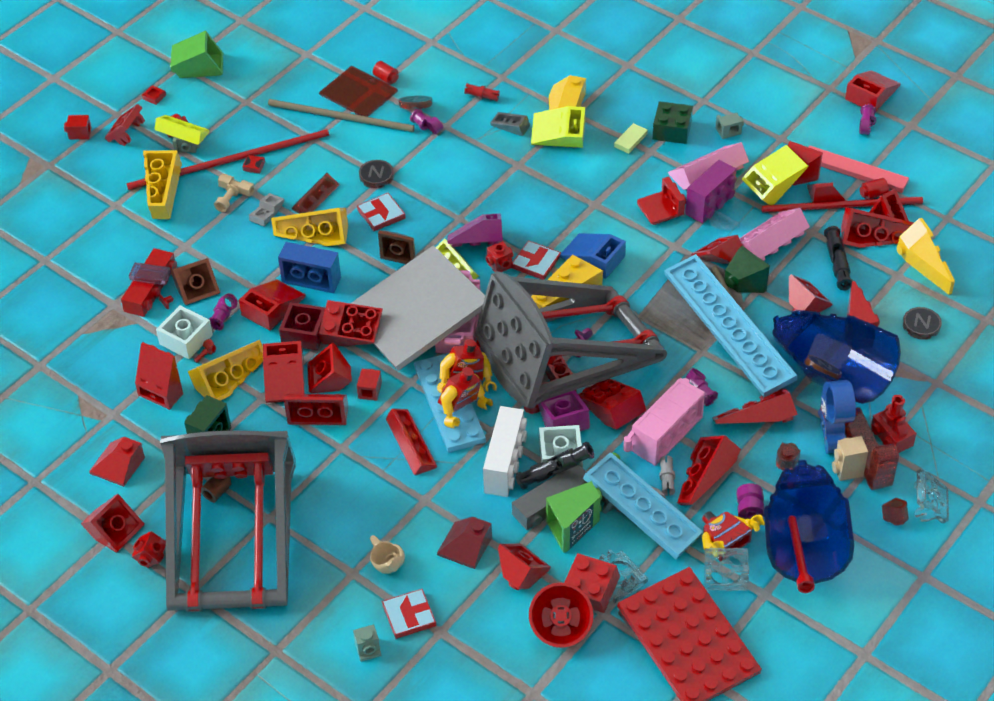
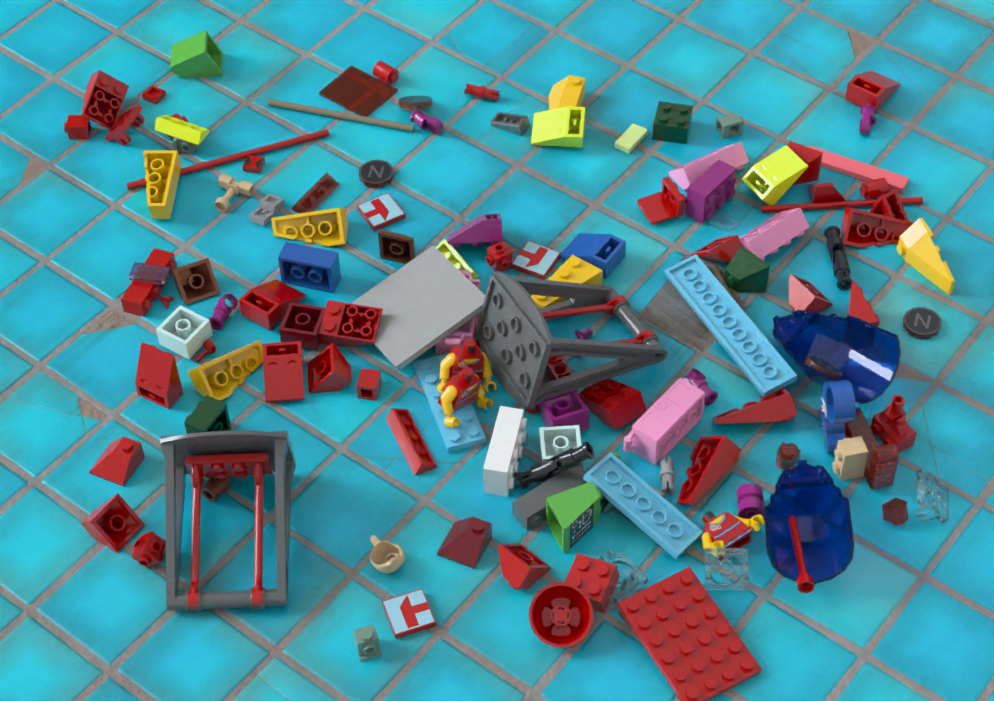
red slope [284,393,348,425] -> none
none -> red slope [81,70,129,130]

